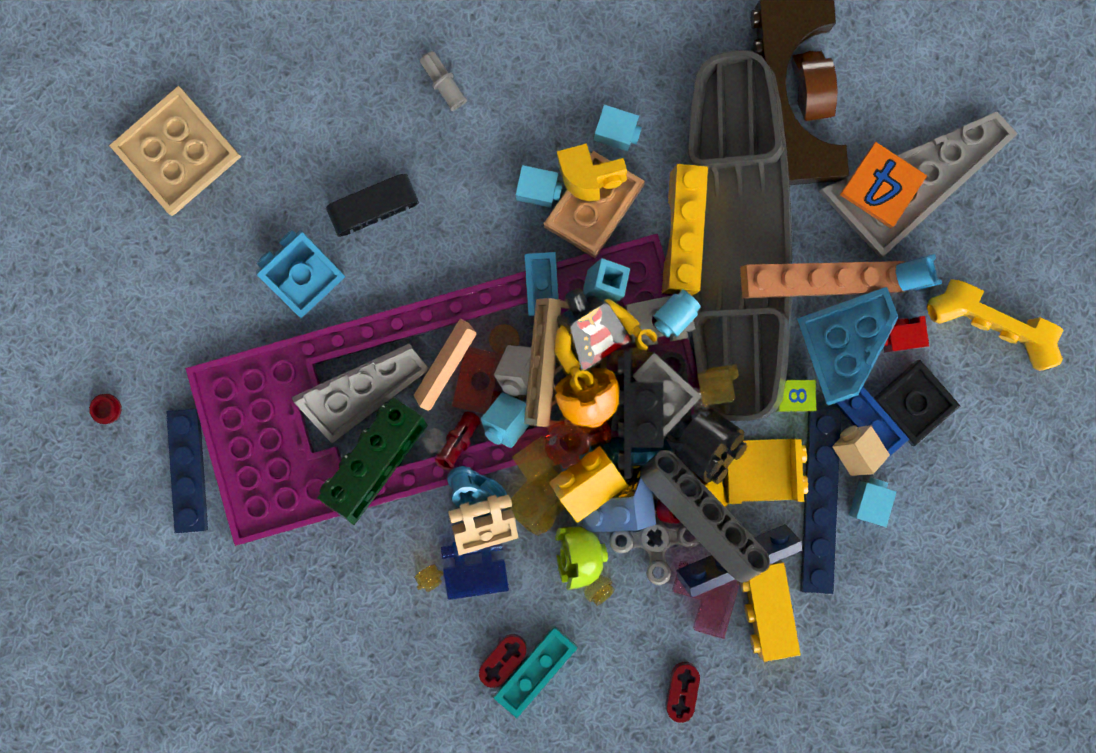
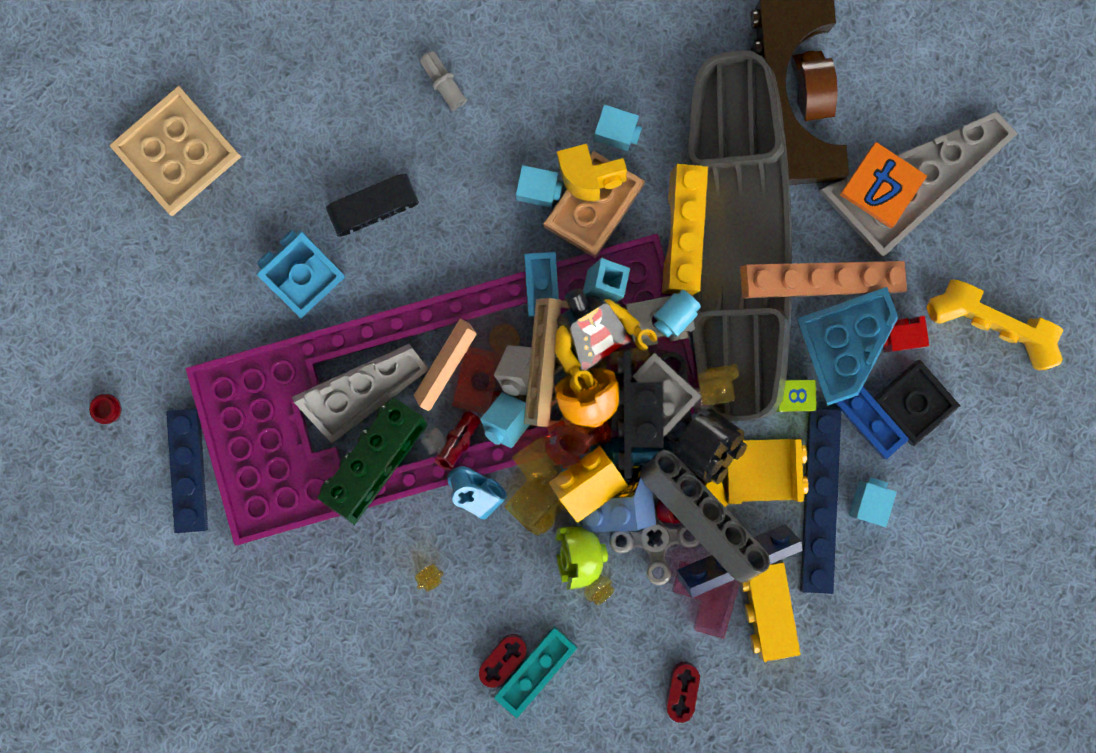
clear blue plate [441,542,509,600] -> none
tan plate [448,494,518,555] -> none
tan brick [832,425,890,476] -> none
dark azure piece [896,254,943,291] -> none

